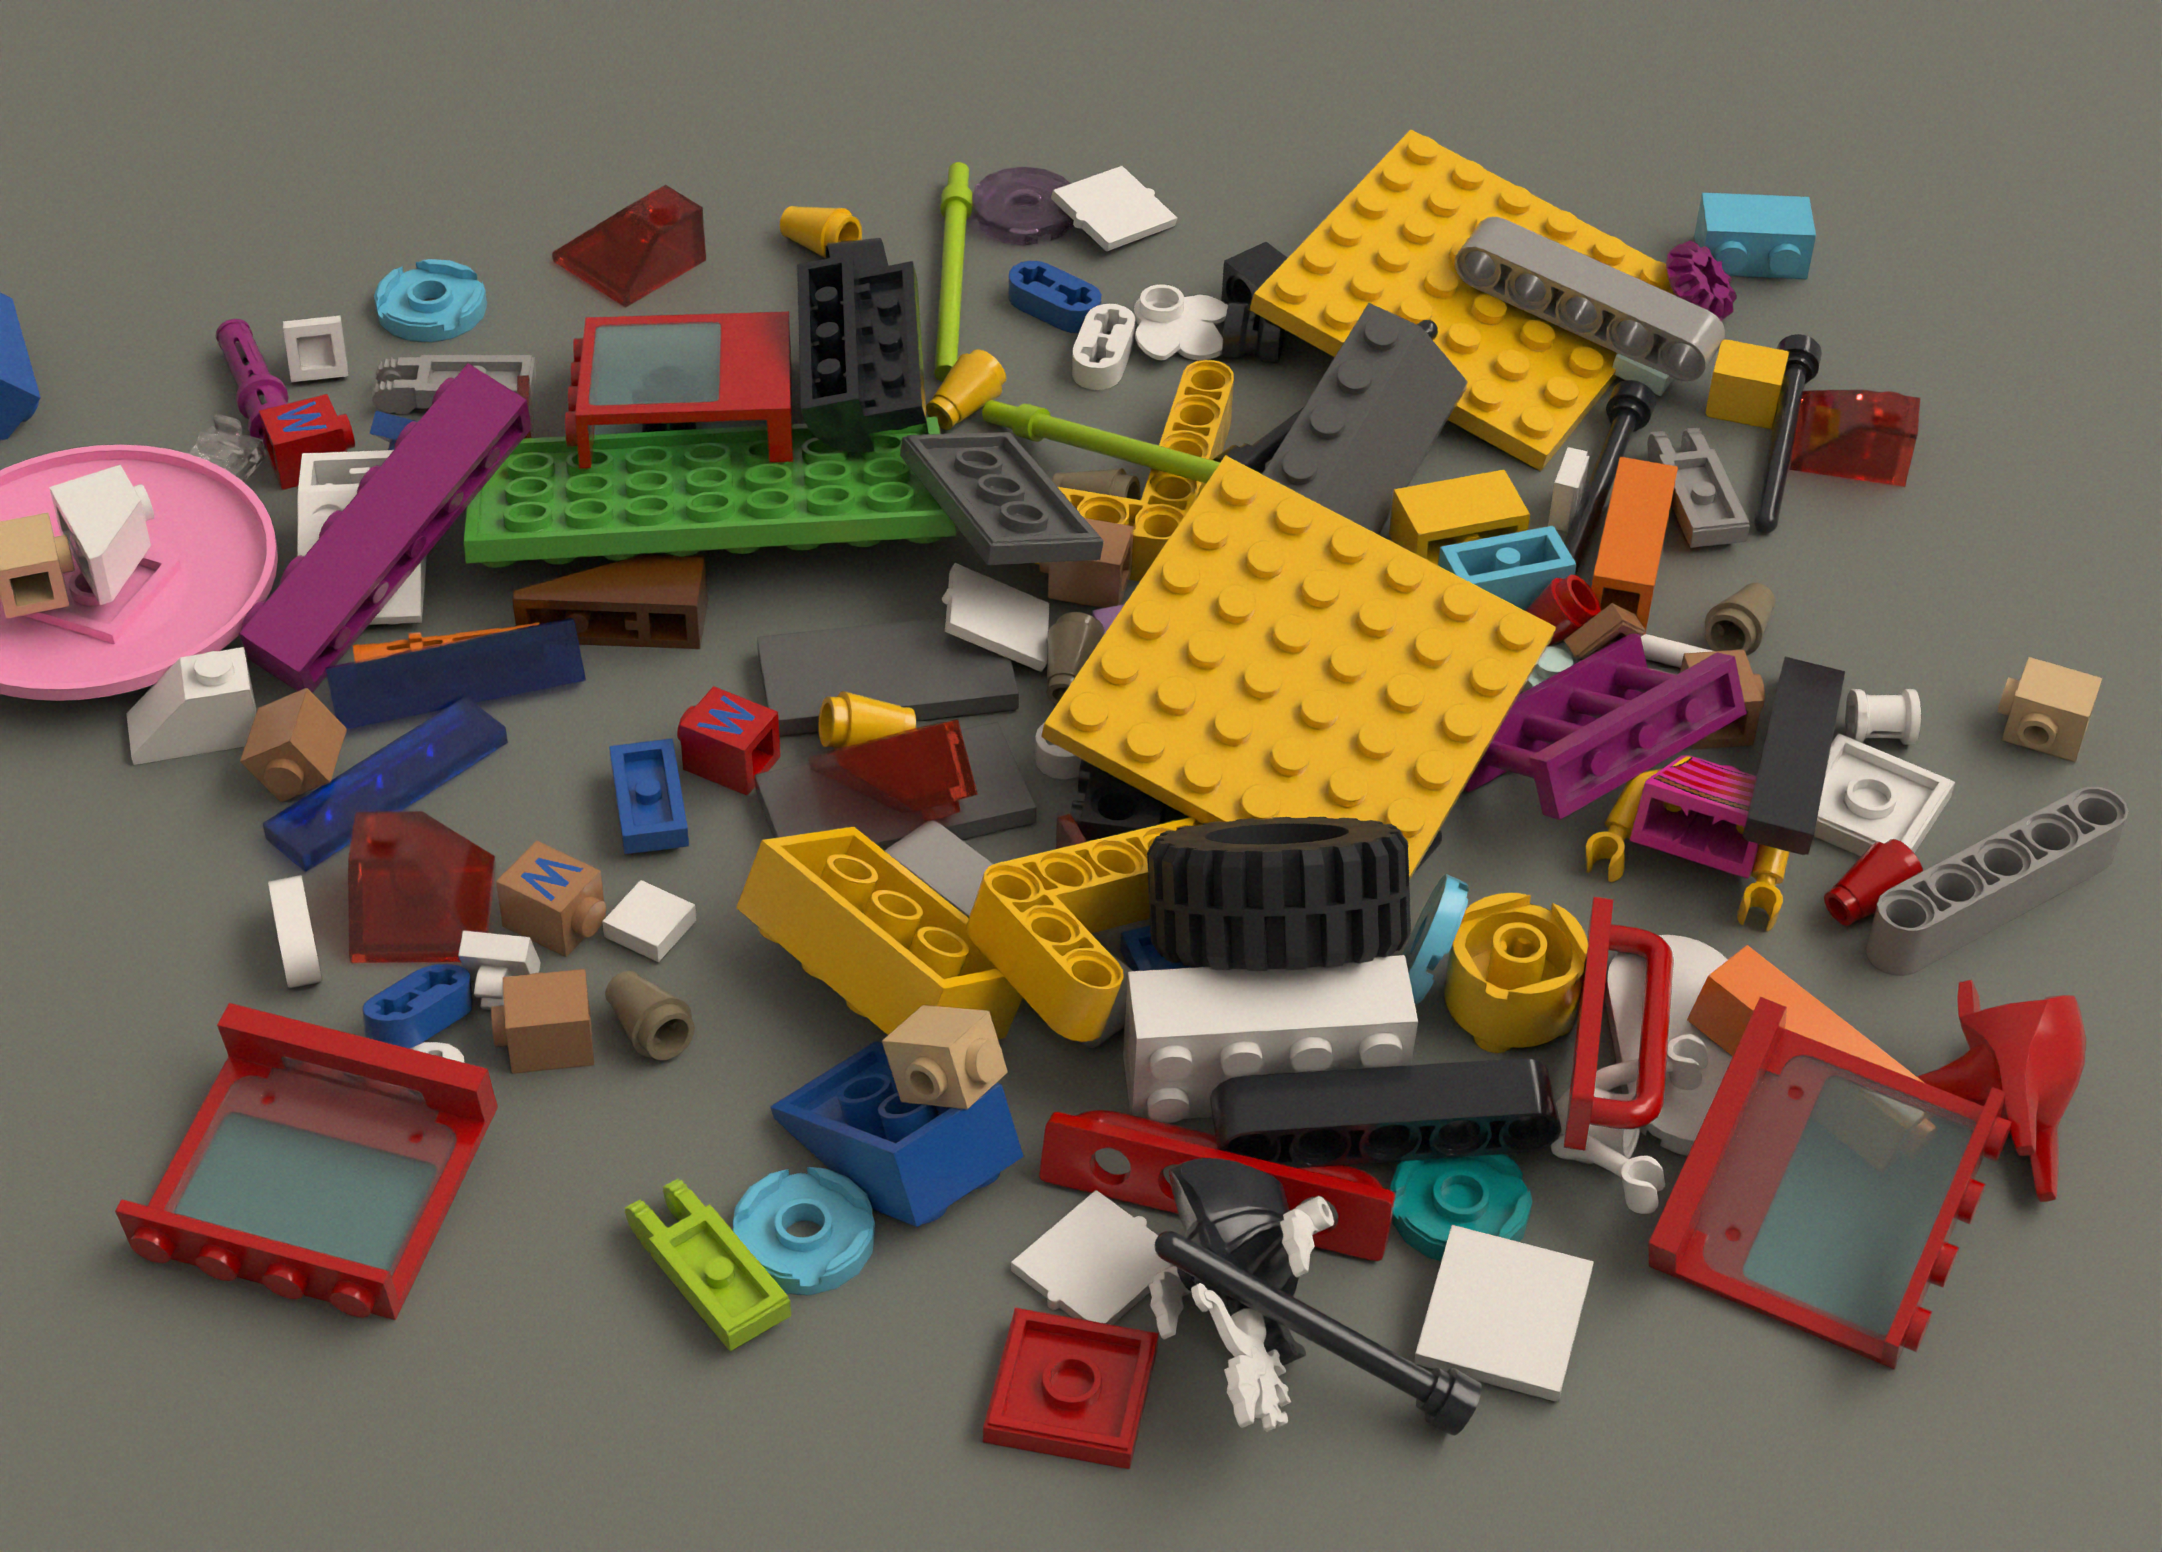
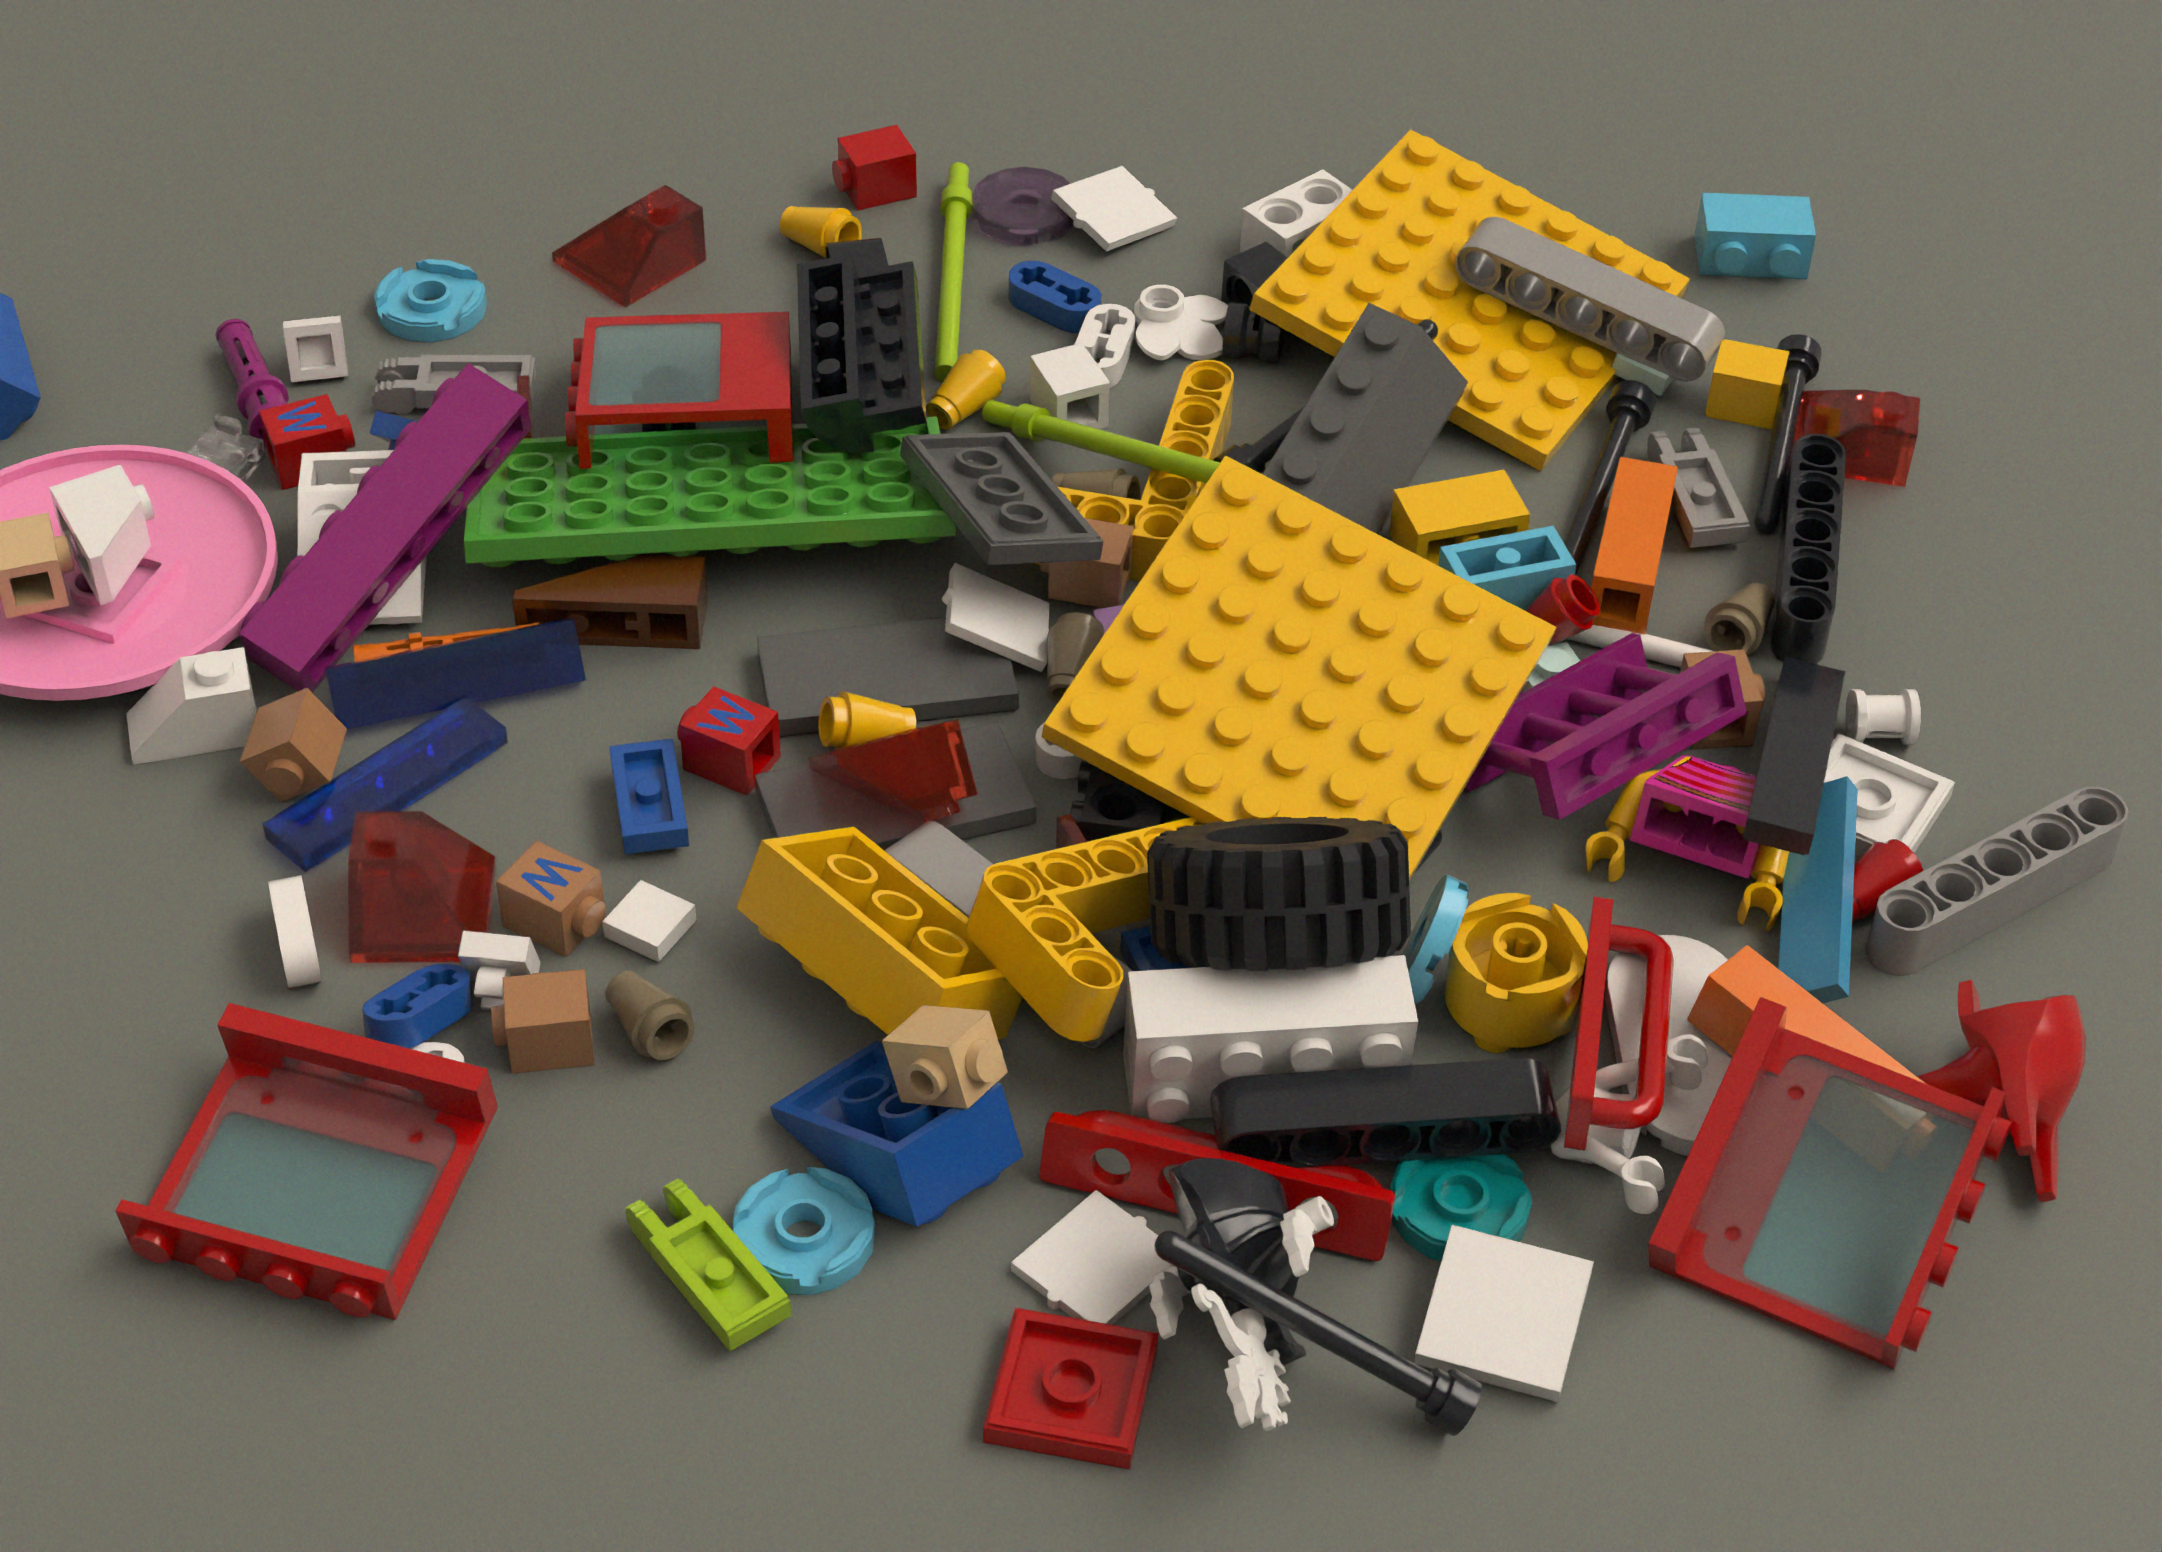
white tile [1548,447,1590,532] -> none
medium nougat tile [1564,603,1646,660] -> none
magenta gear [1666,240,1737,321] -> none
tan brick [1997,657,2102,762] -> none
none -> red brick [832,124,917,211]
none -> white brick [1030,343,1110,429]
none -> white brick [1240,169,1352,258]
none -> black beam [1770,434,1846,664]
none -> dark azure tile [1778,776,1858,1003]

